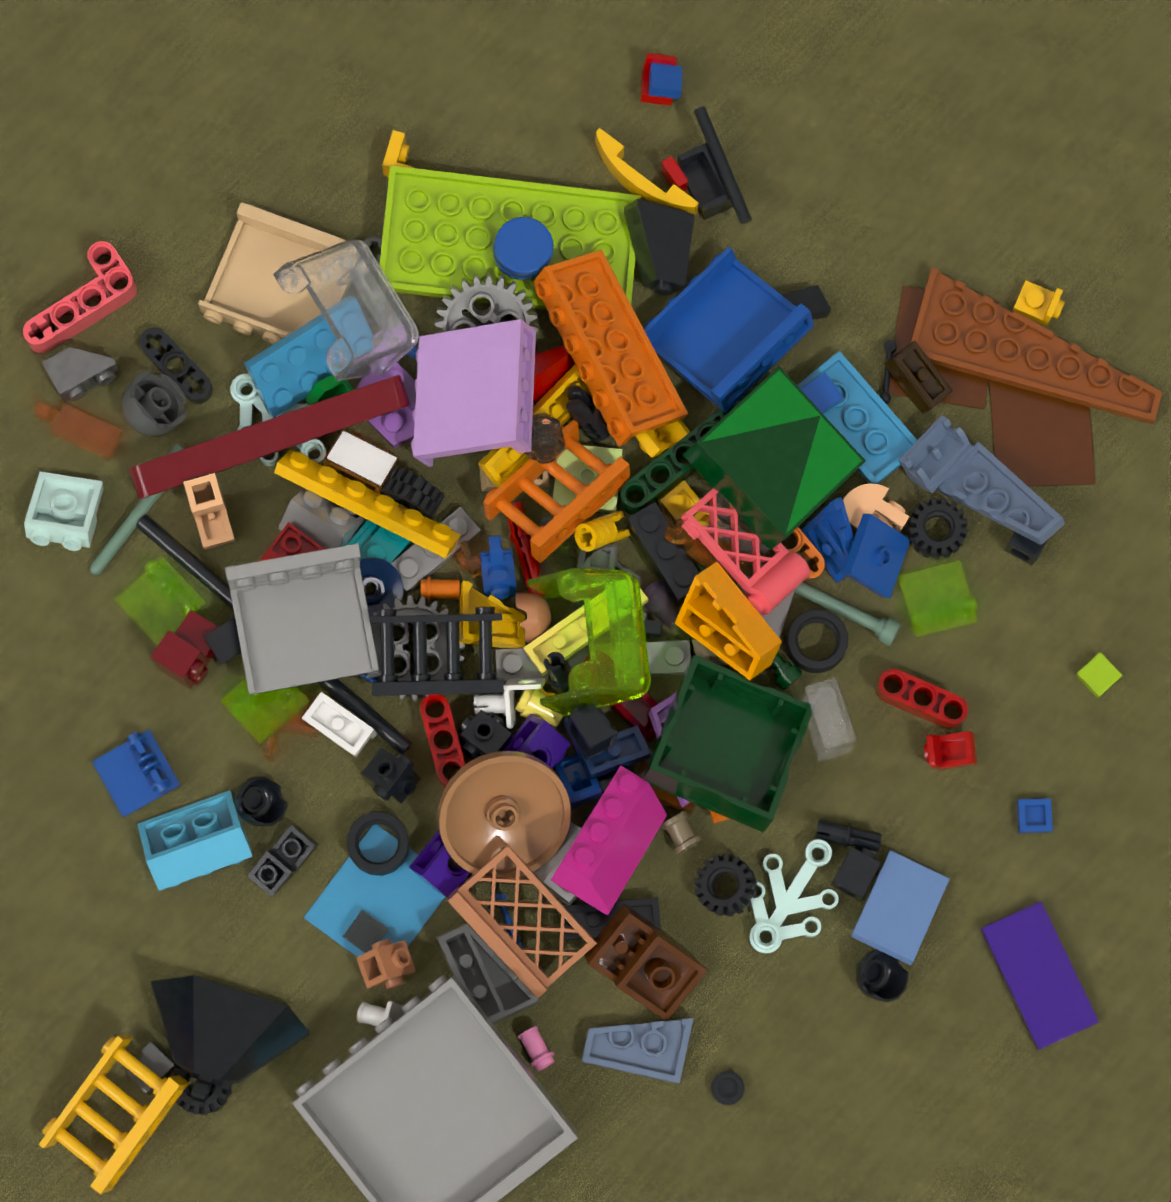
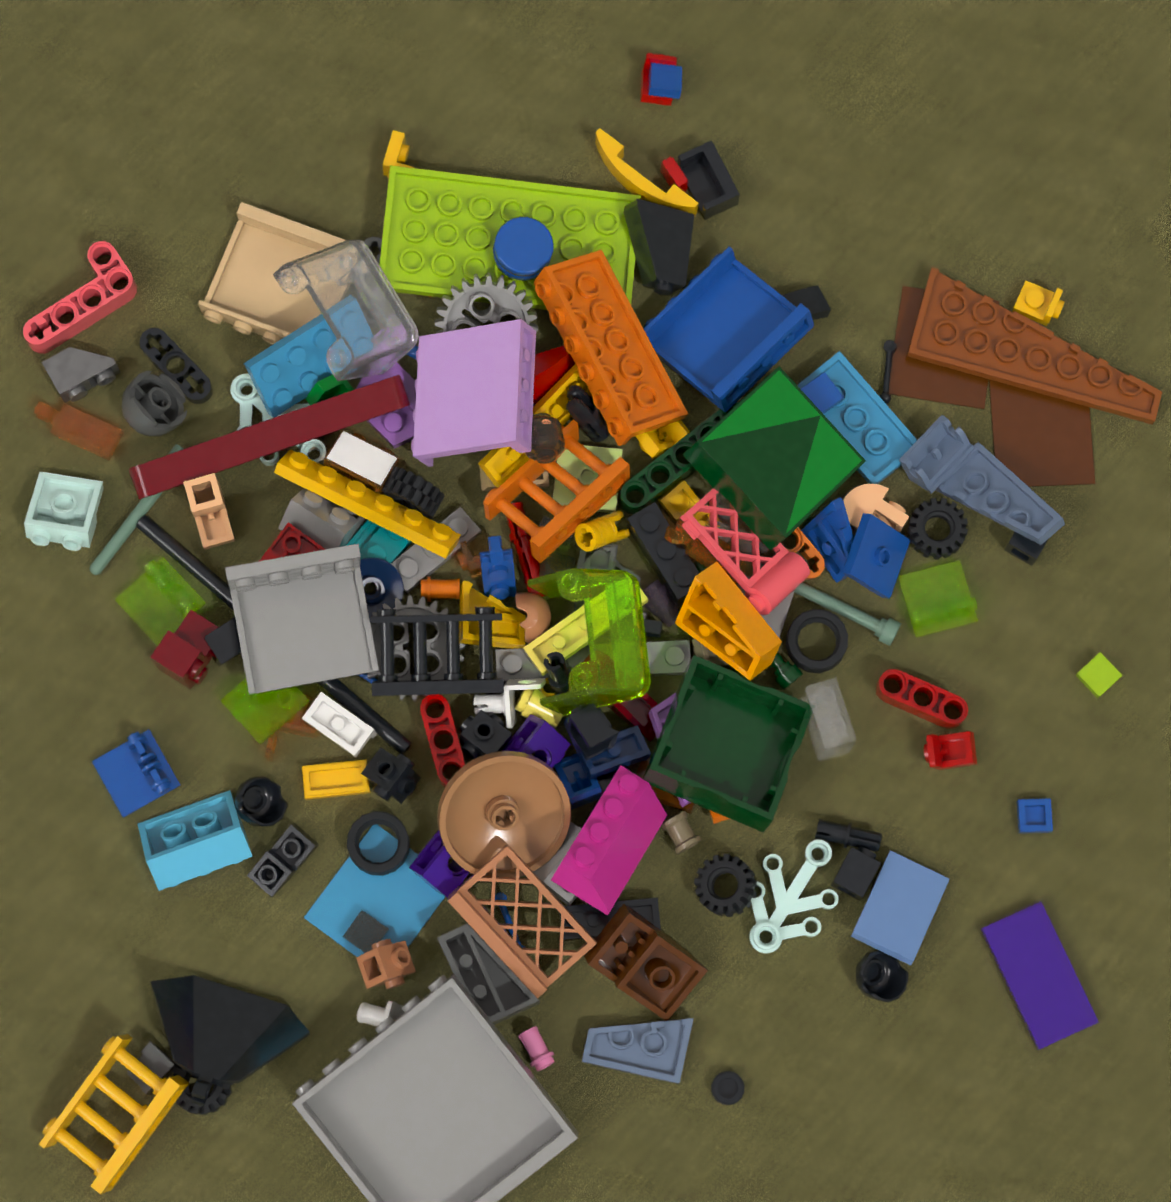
black bar [694,106,752,225] -> none
dark brown slope [884,341,953,413] -> none
none -> yellow tile [302,759,371,800]

